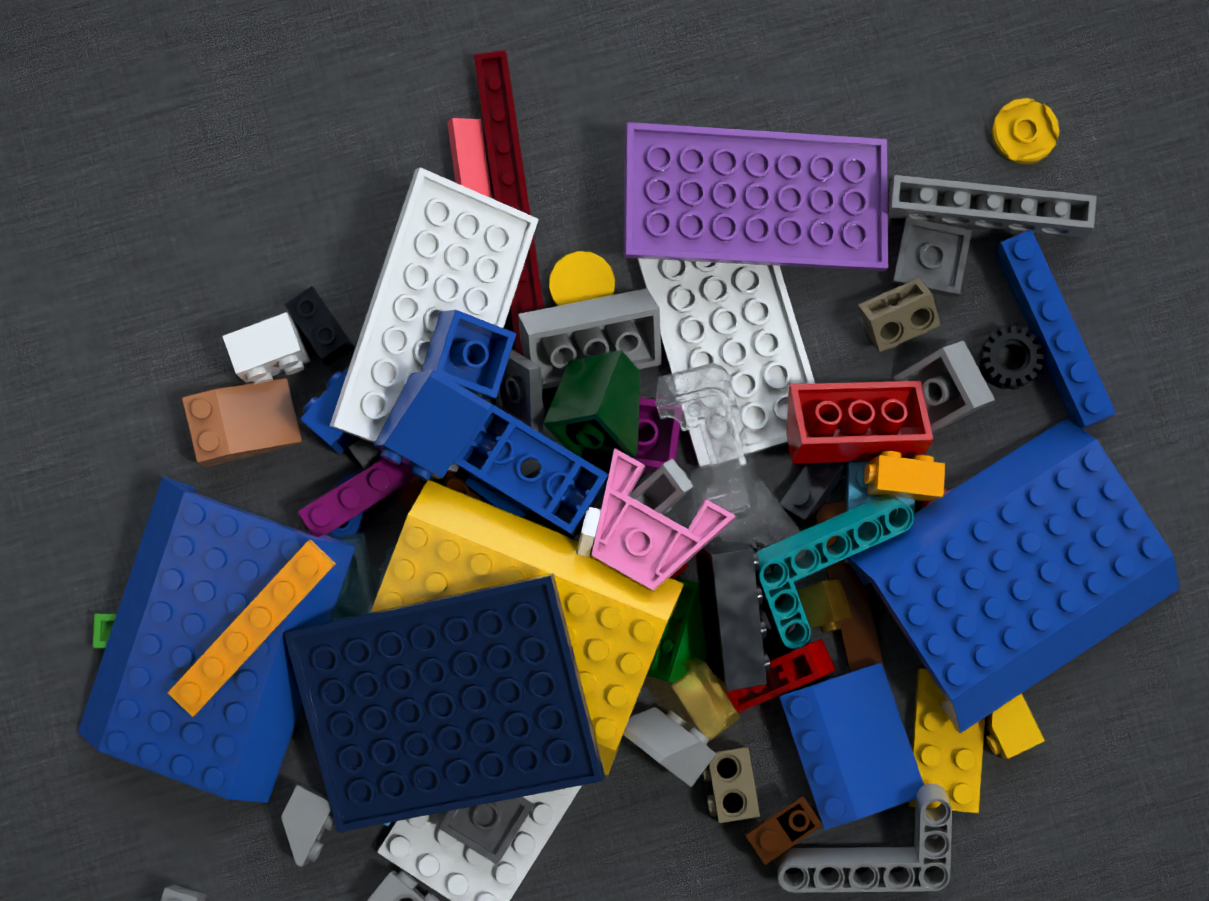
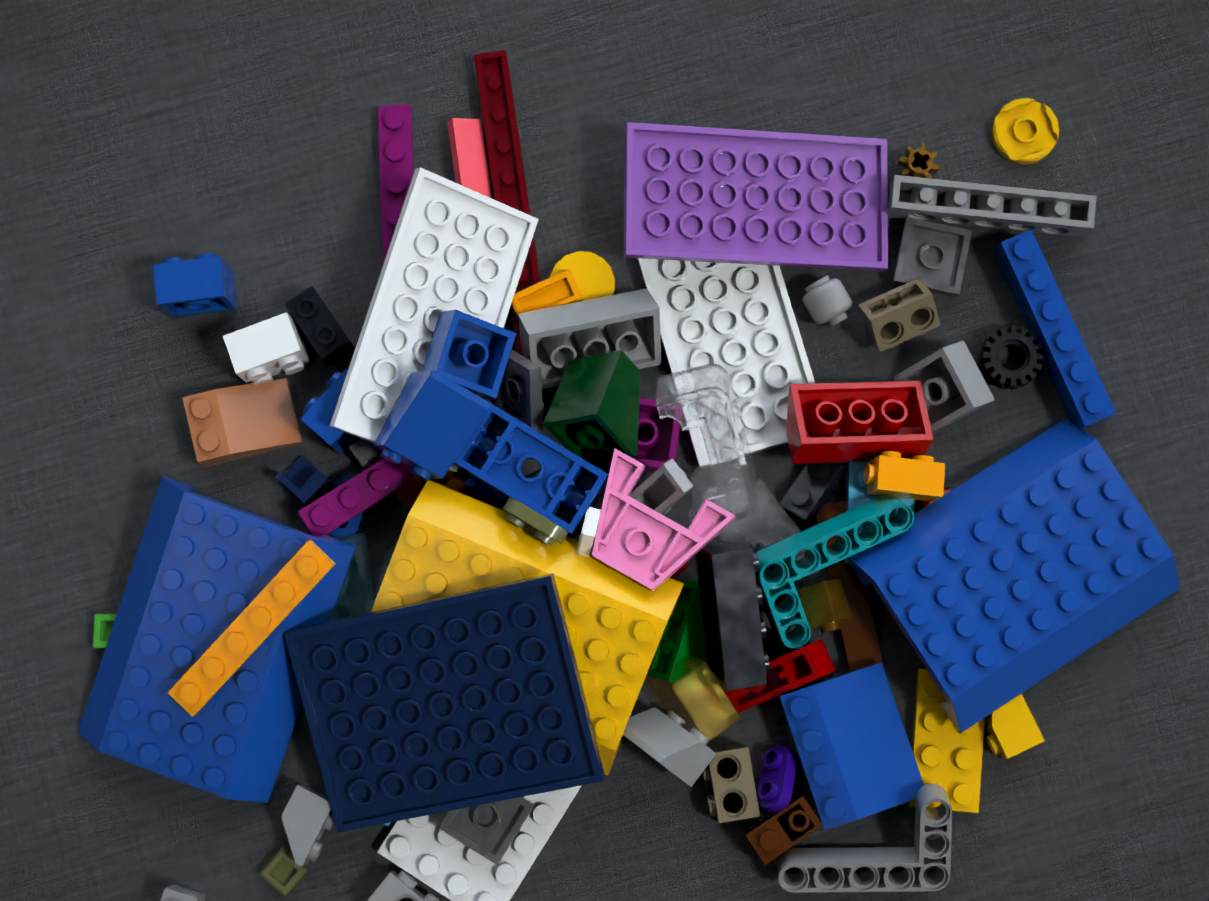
none -> blue brick [153,253,237,318]
none -> olive tile [260,847,309,897]
none -> dark blue panel [275,456,333,505]
none -> magenta plate [378,104,414,264]
none -> olive plate [502,497,569,547]
none -> light orange tile [511,269,583,317]
none -> dark purple plate [757,745,797,814]
none -> light grey head [802,275,852,327]
none -> pearl gold gear [897,144,940,179]

